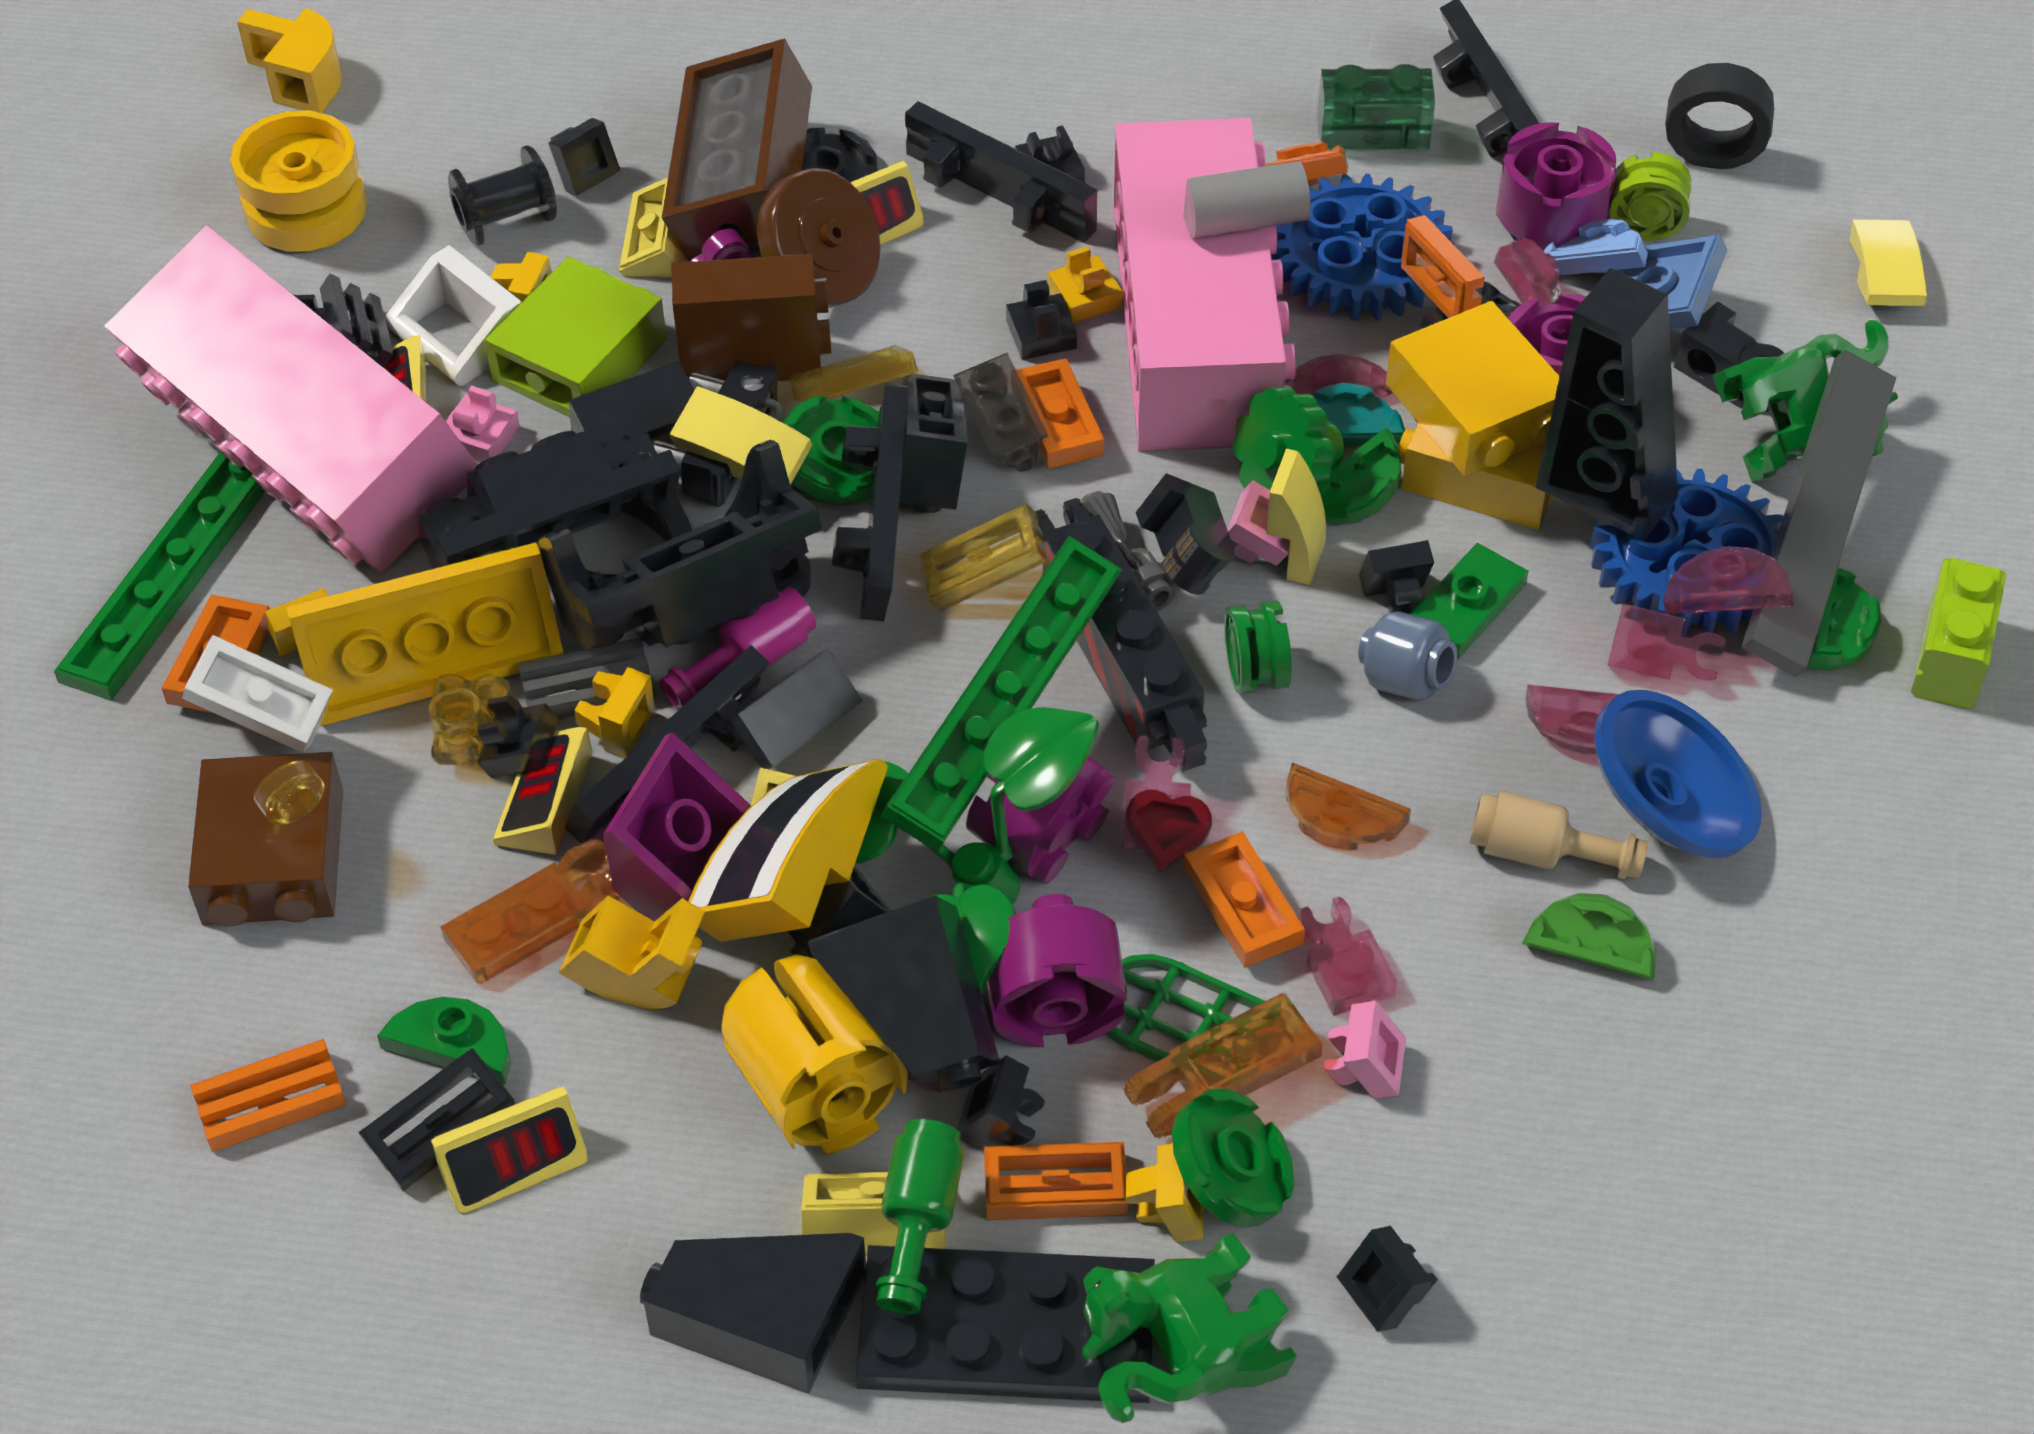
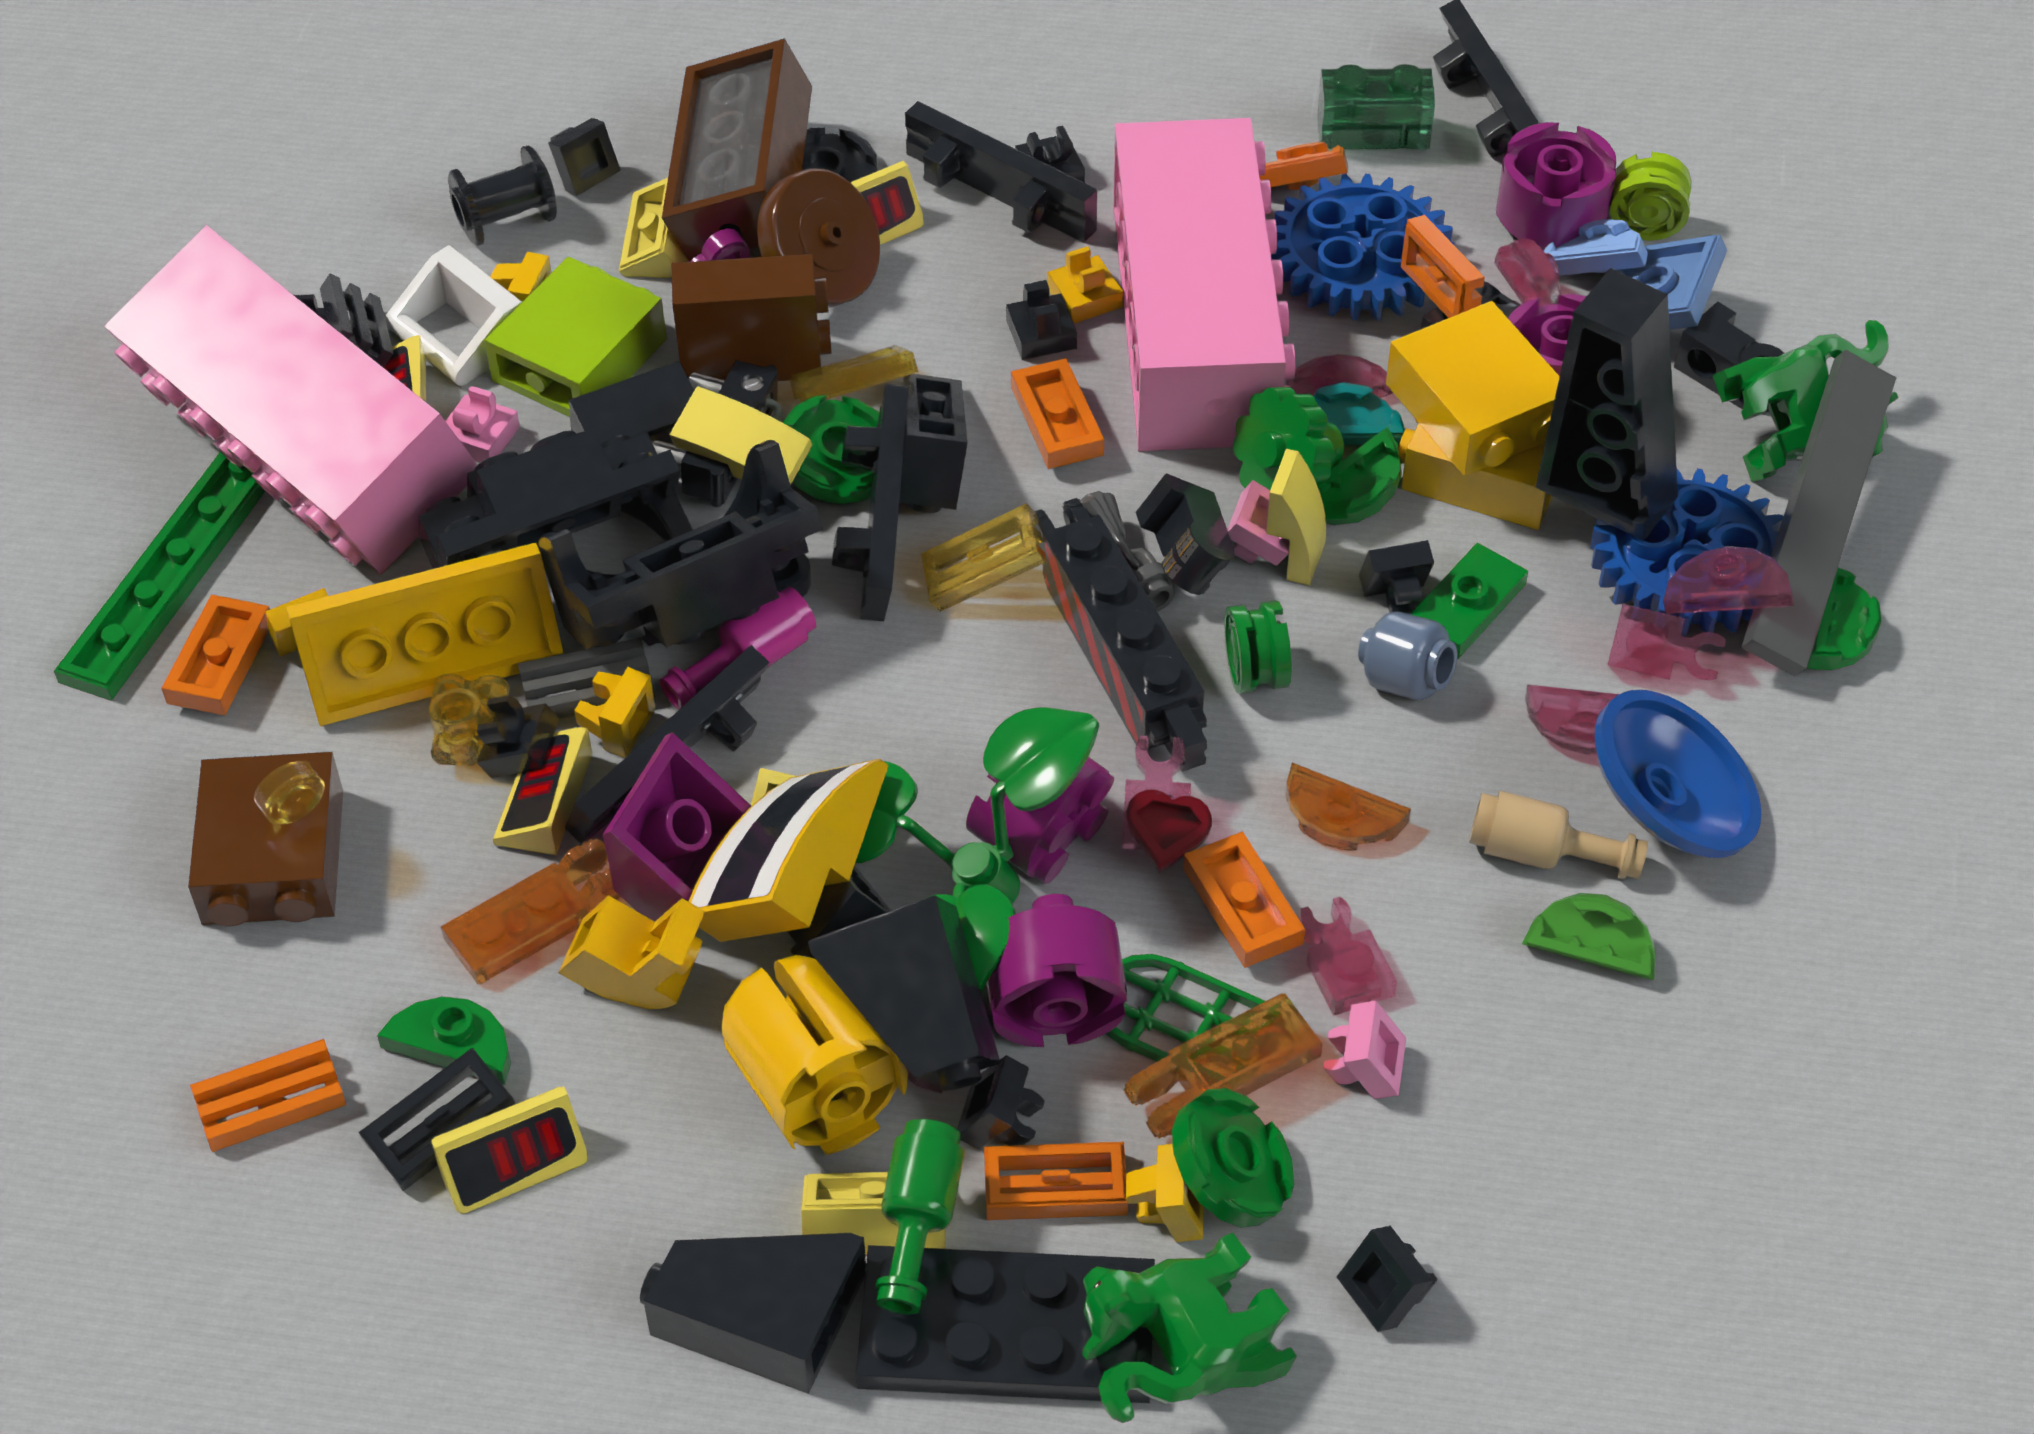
white tile [182,635,333,753] -> none
yellow wheel [230,110,367,252] -> none
yellow brick [237,8,342,113] -> none
black tile [728,648,863,770] -> none
green tile [881,536,1122,853] -> none
clear smoke hinge [953,352,1049,472] -> none
light grey brick [1183,161,1311,238] -> none
black tyre [1665,63,1775,169] -> none
light yellow slope [1850,219,1927,306] -> none
lime brick [1910,557,2007,709] -> none

